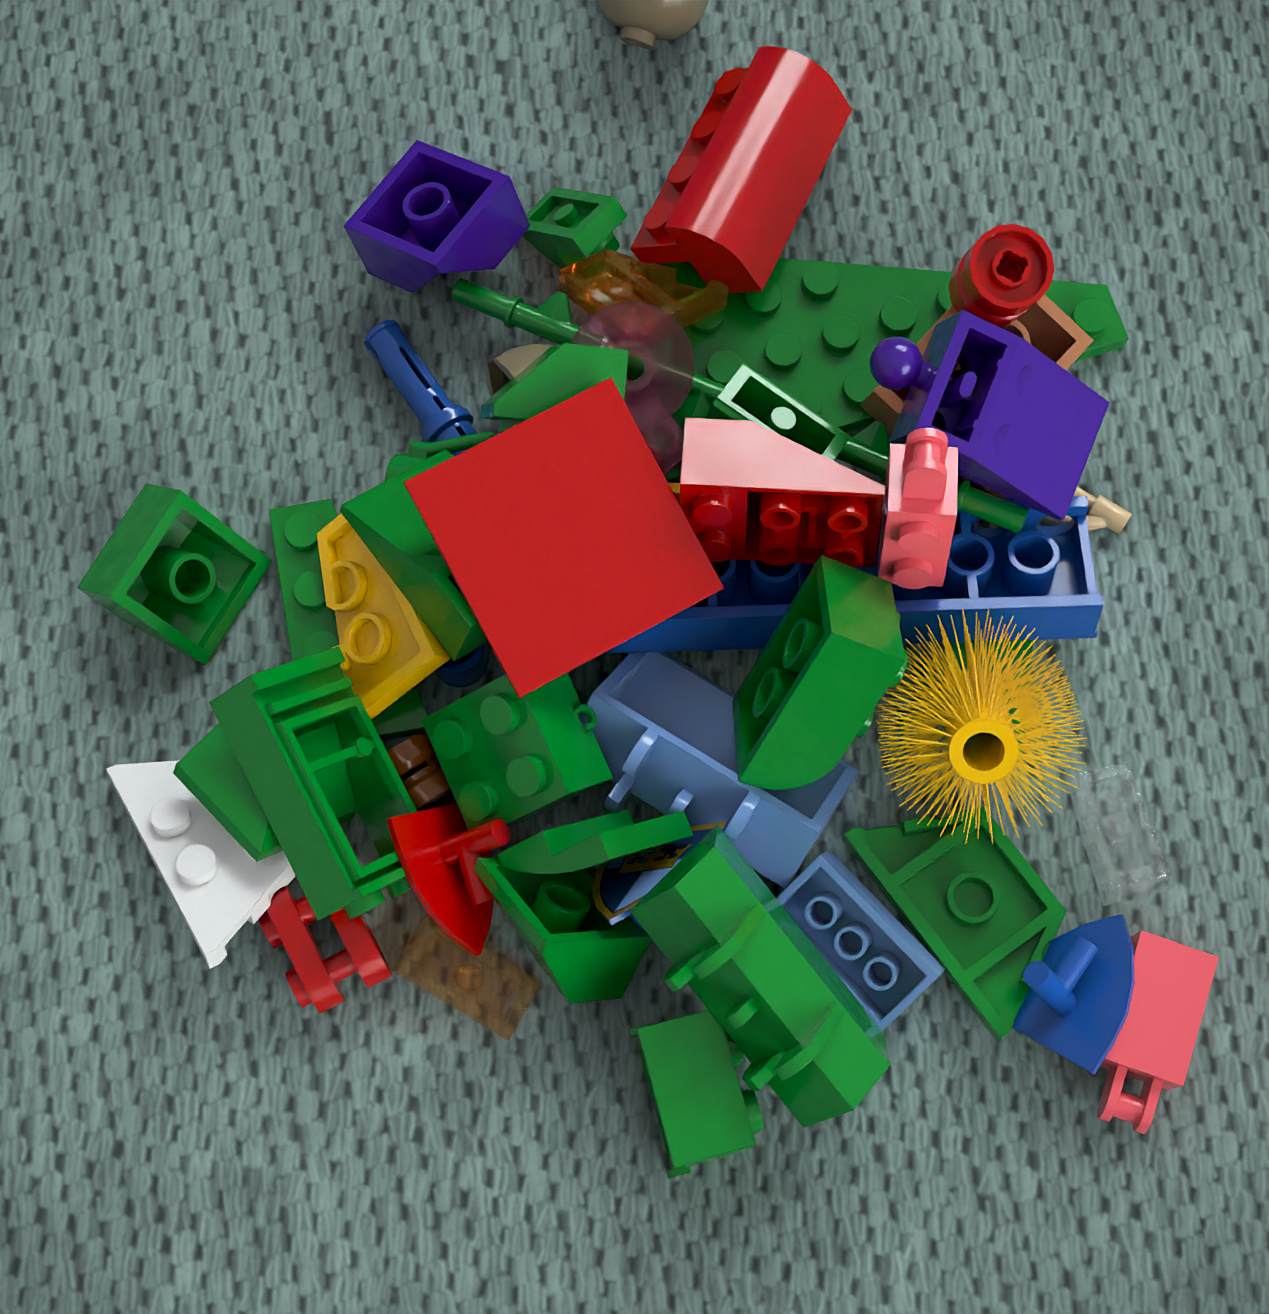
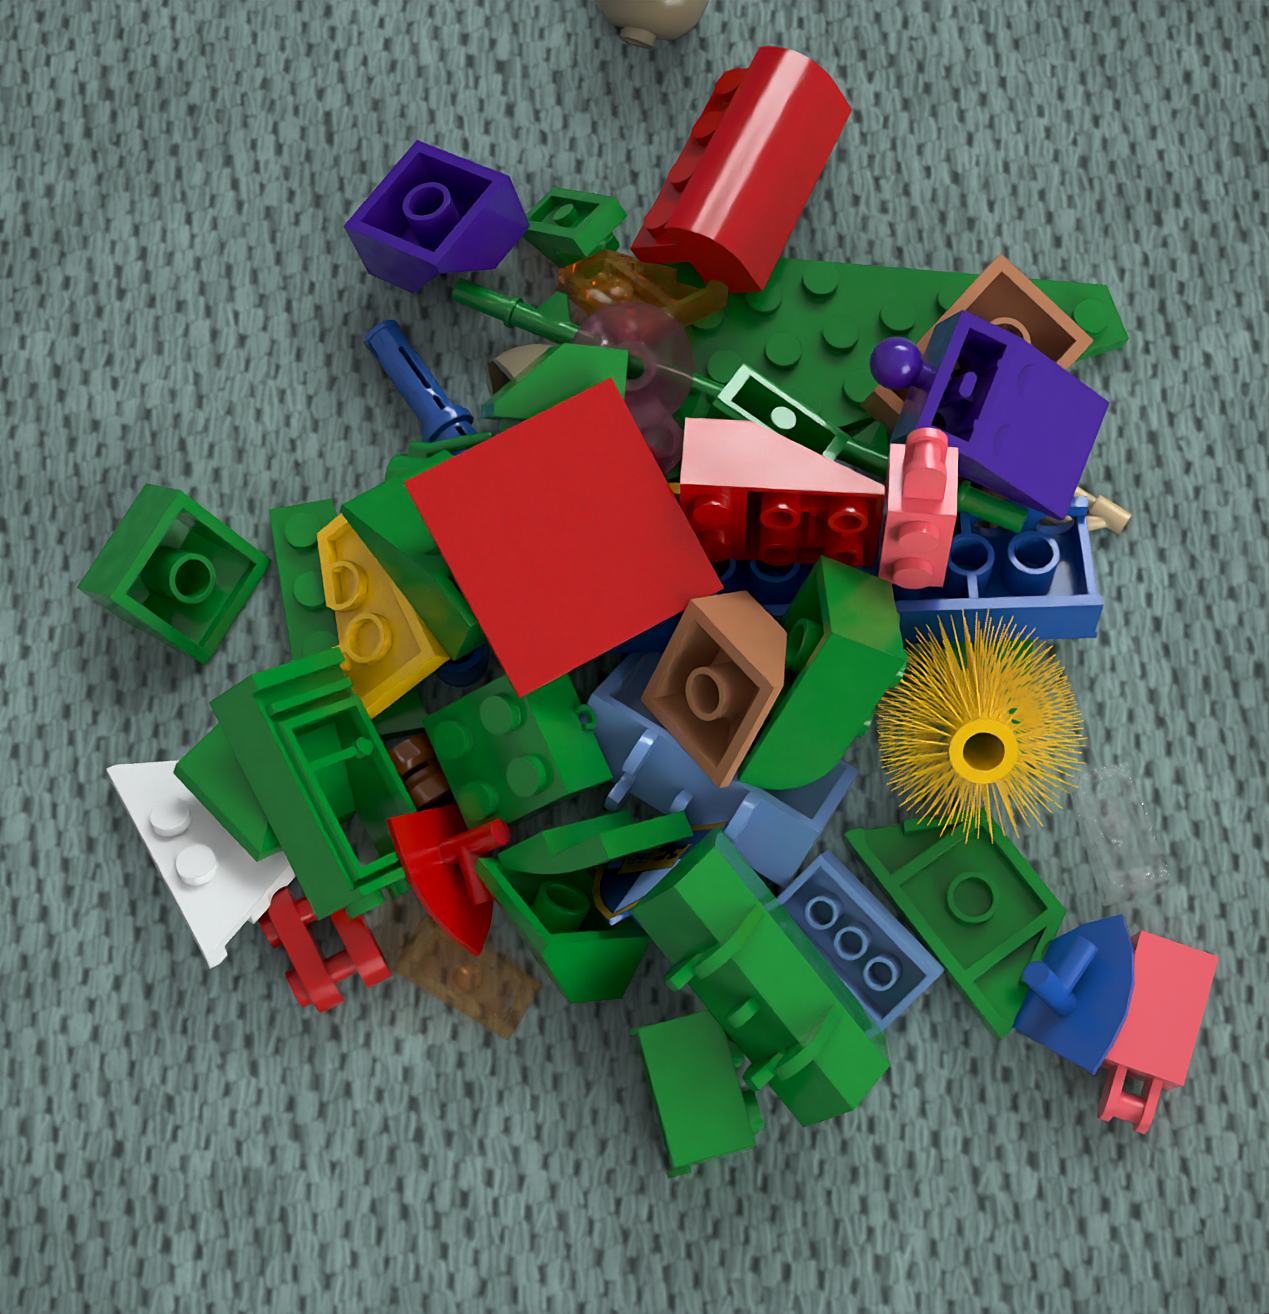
red wheel [948,224,1055,328] -> none
none -> nougat slope [640,590,787,788]

